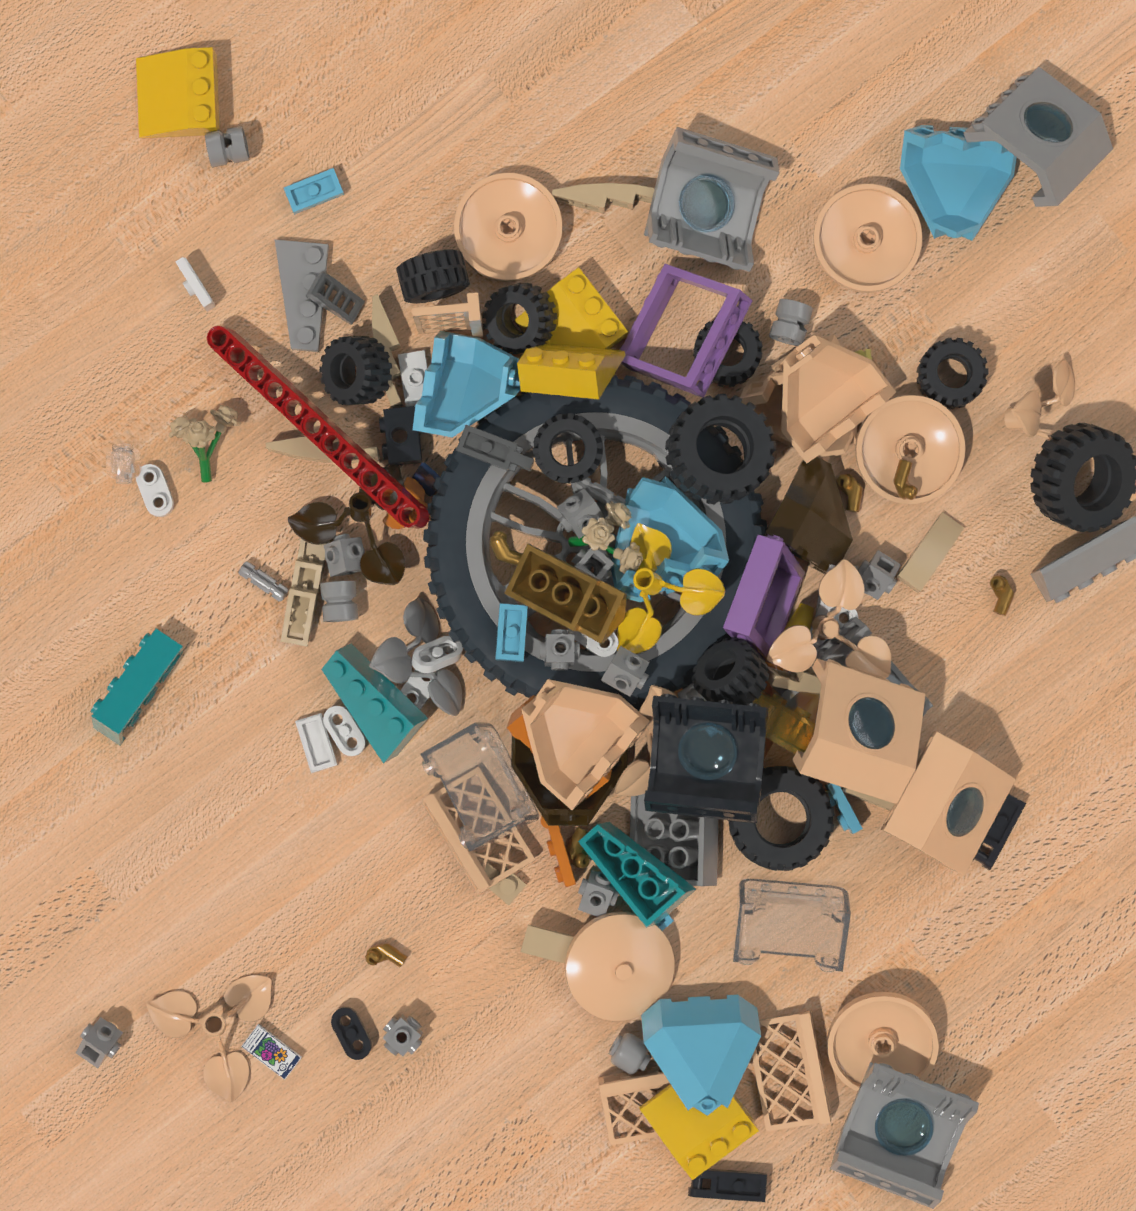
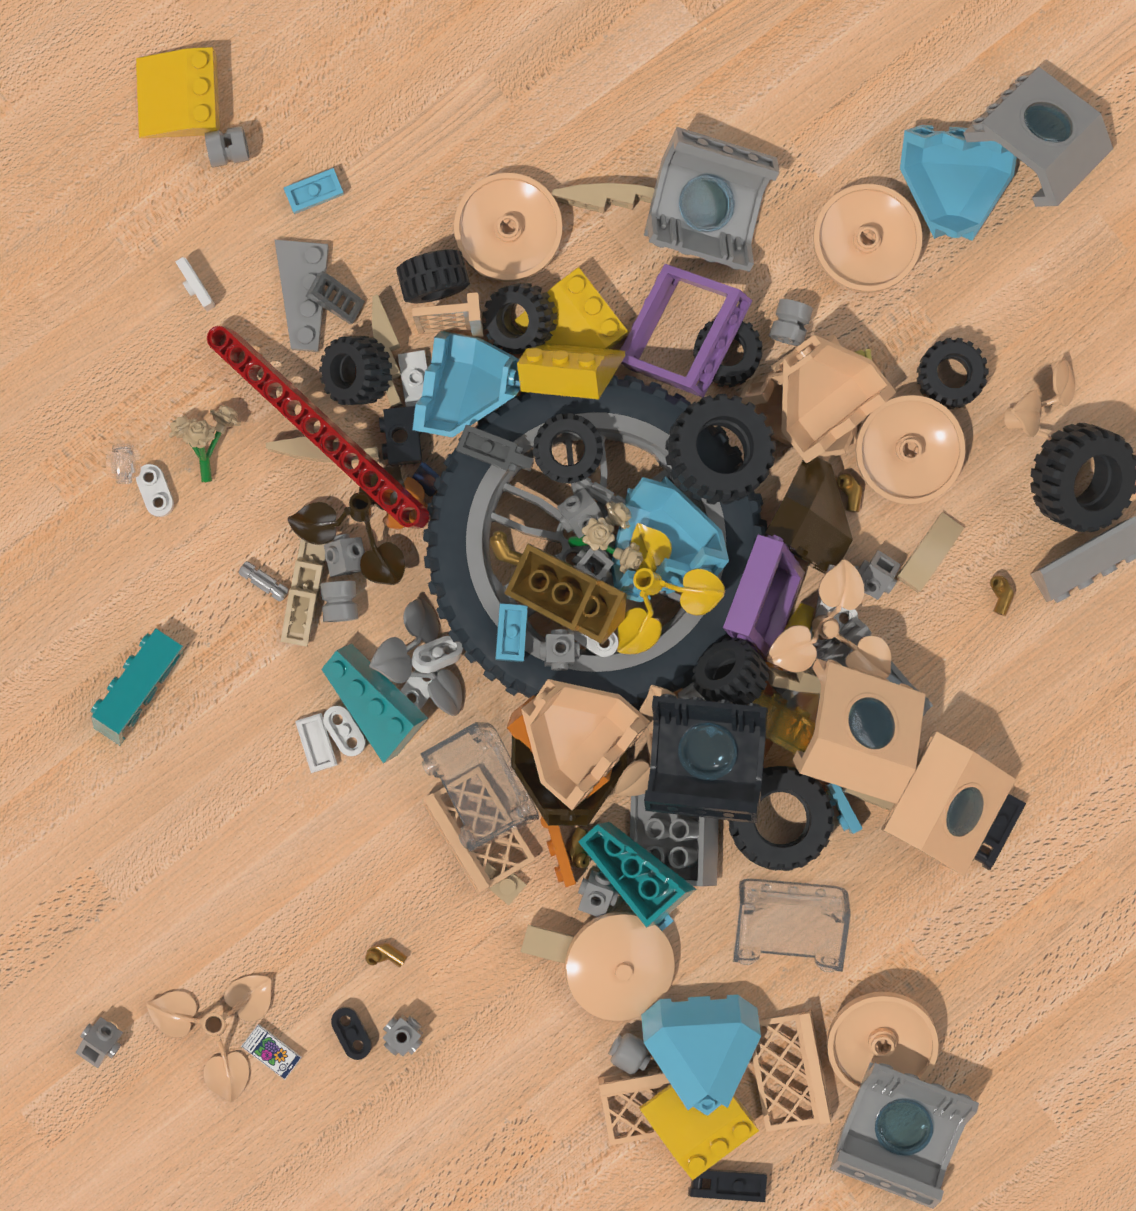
light grey brick [601,646,650,696] -> none
pearl gold arm [893,459,918,500] -> none

